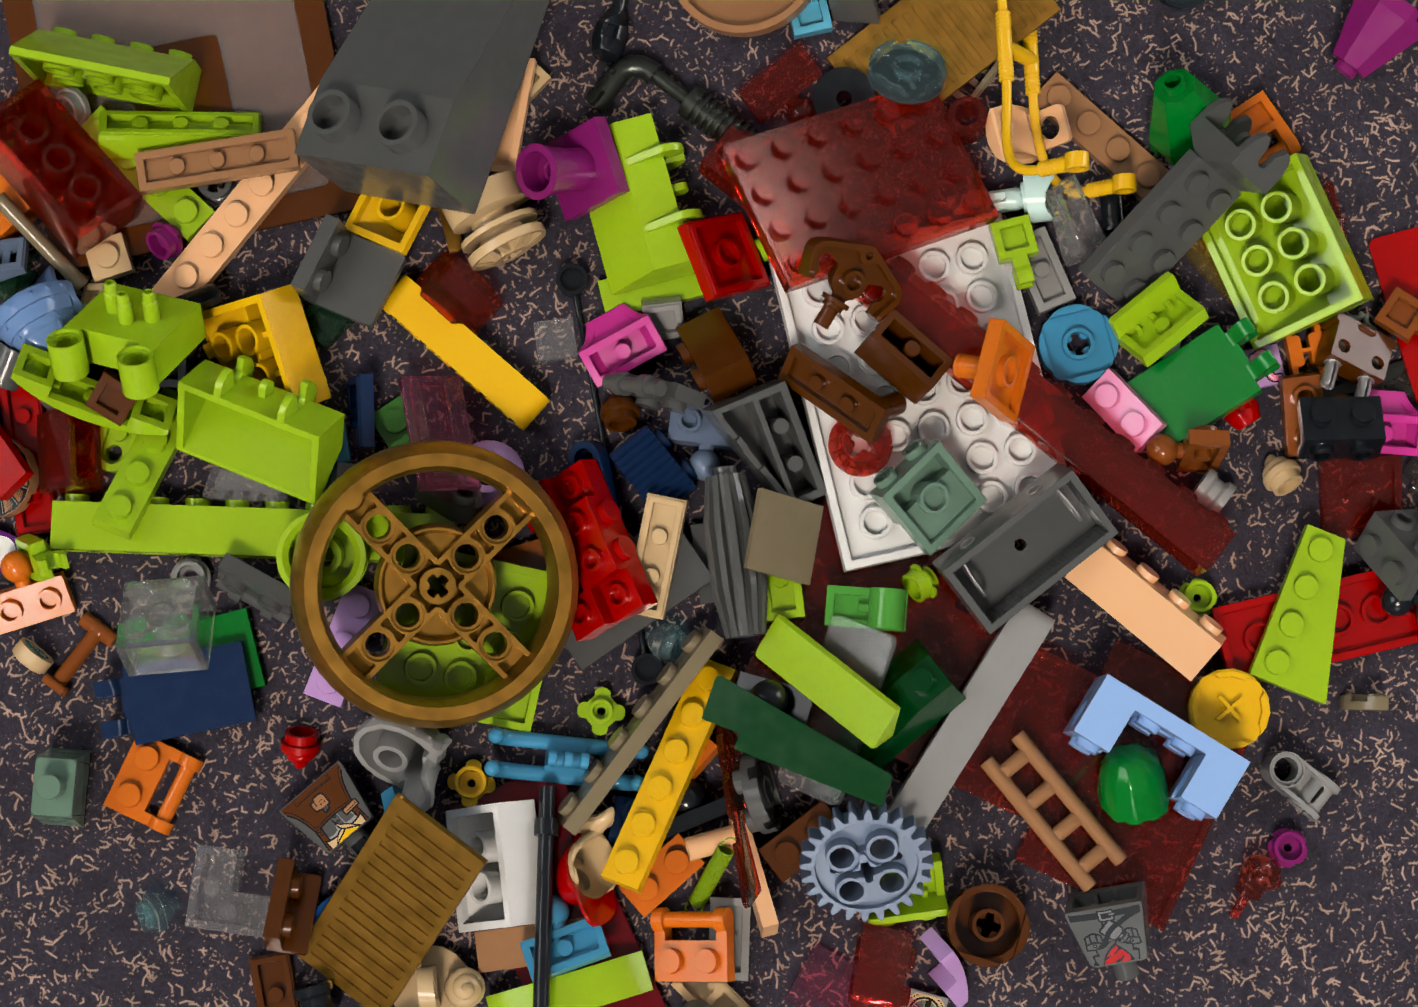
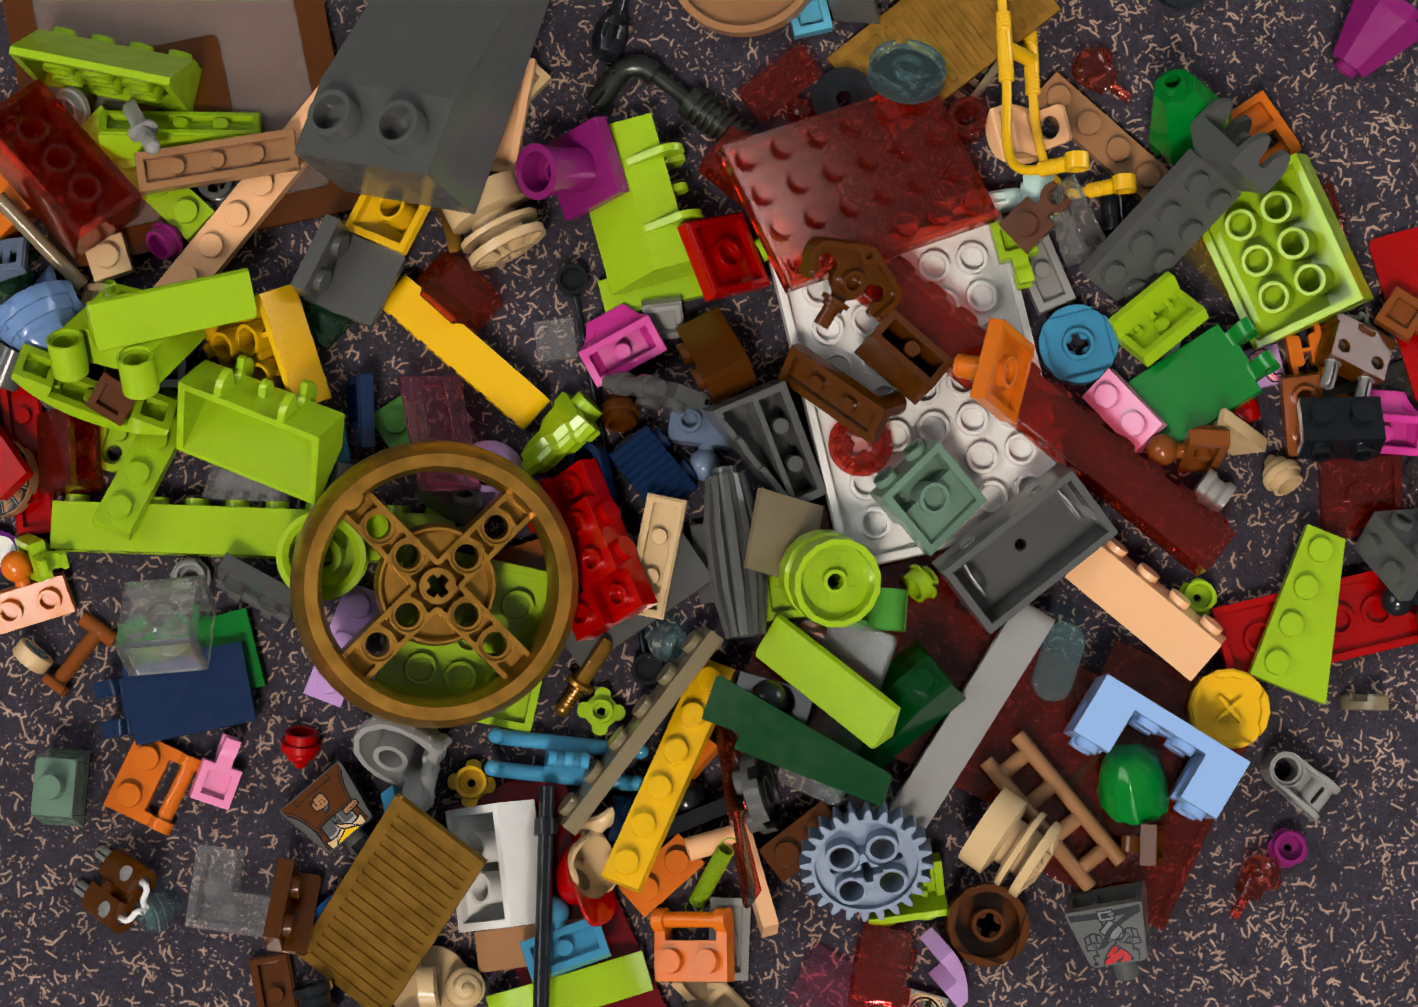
none -> reddish brown piece [74,845,157,933]
none -> lime slope [86,268,257,352]
none -> light grey piece [123,98,161,155]
none -> bright pink plate [188,733,243,810]
none -> lime rock [521,391,603,476]
none -> pearl gold piece [555,637,612,717]
none -> lime wheel [778,530,881,627]
none -> tan wheel [958,787,1064,898]
none -> reddish brown plate [999,181,1073,254]
none -> clear light blue tile [1031,622,1085,702]
none -> clear red piece [1071,46,1132,103]
none -> reddish brown tile [1121,824,1165,866]
none -> tan tile [1213,408,1268,456]

